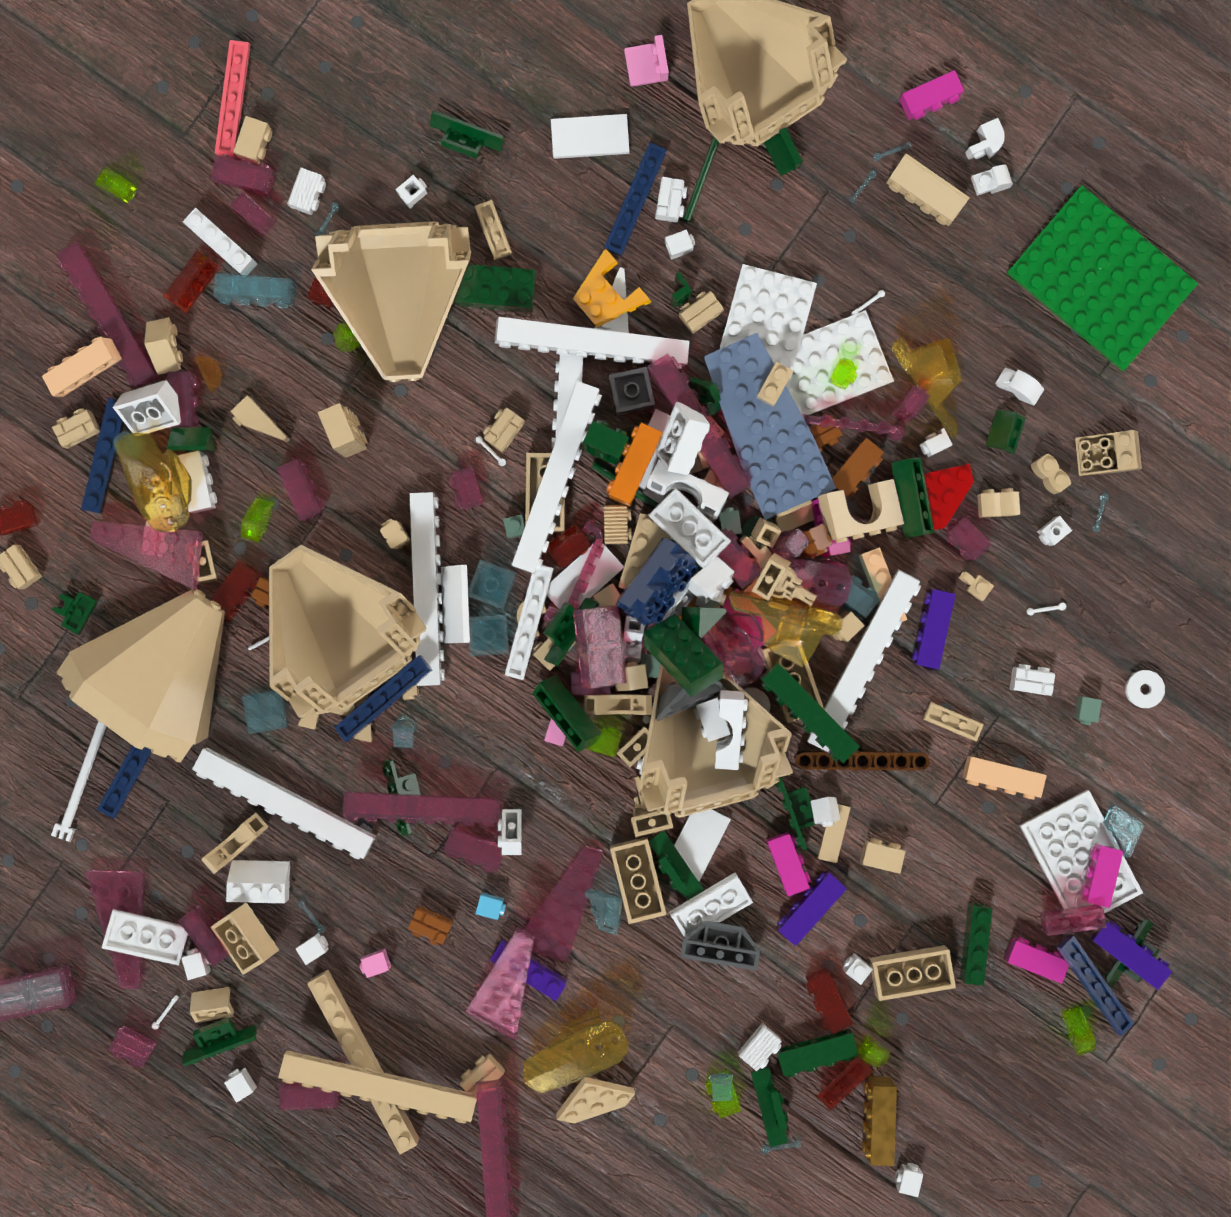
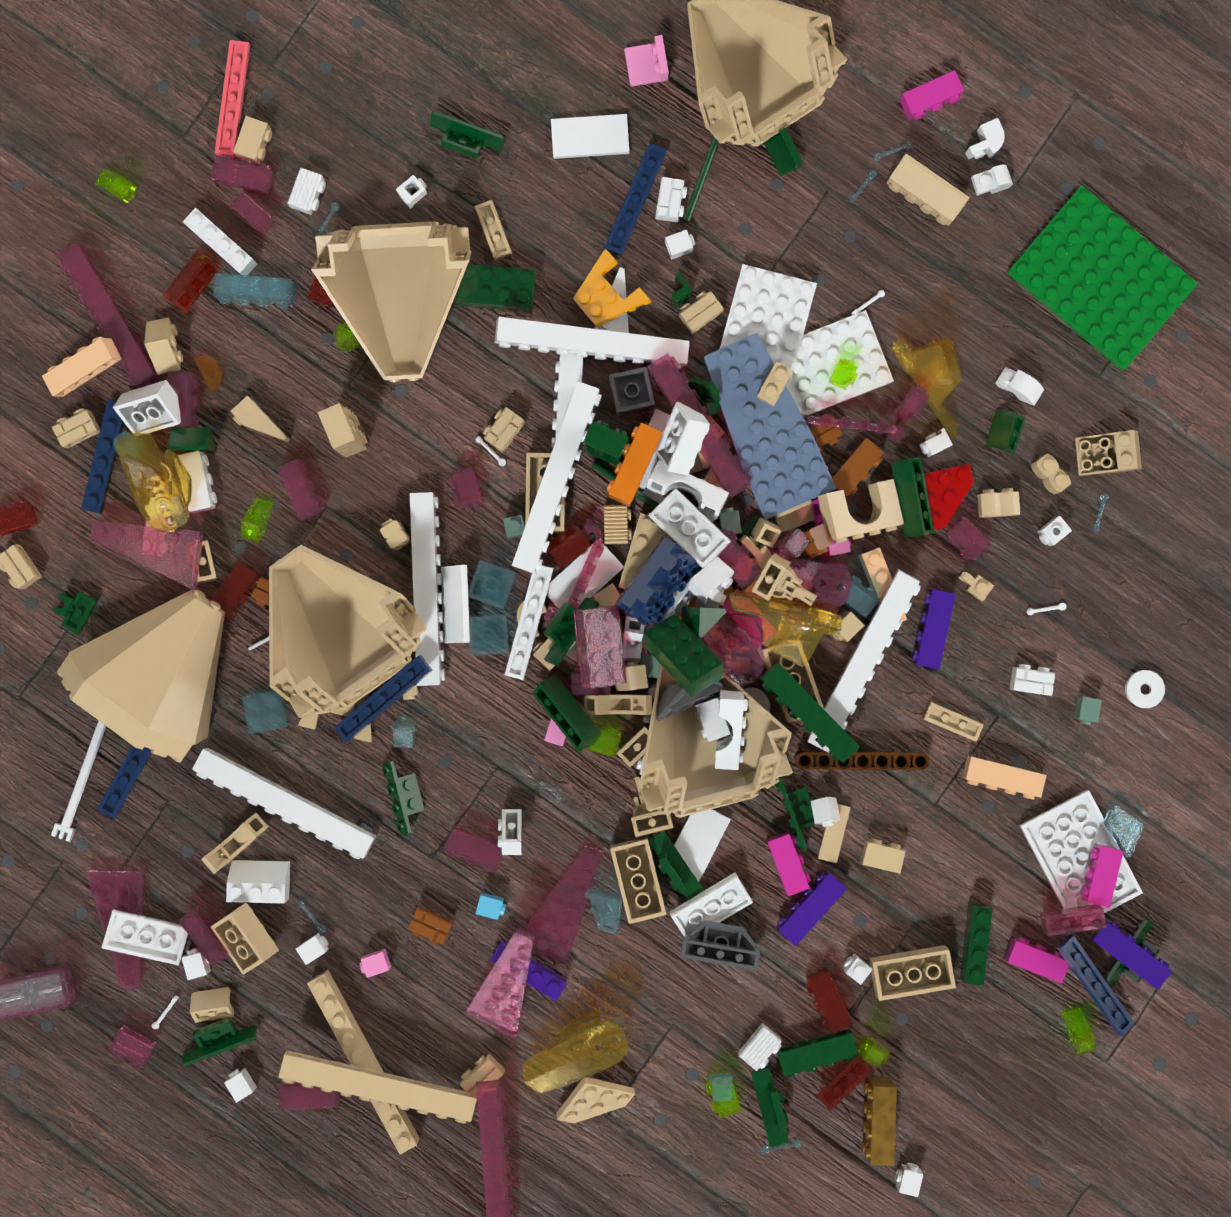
clear pink brick [342,791,500,827] -> none

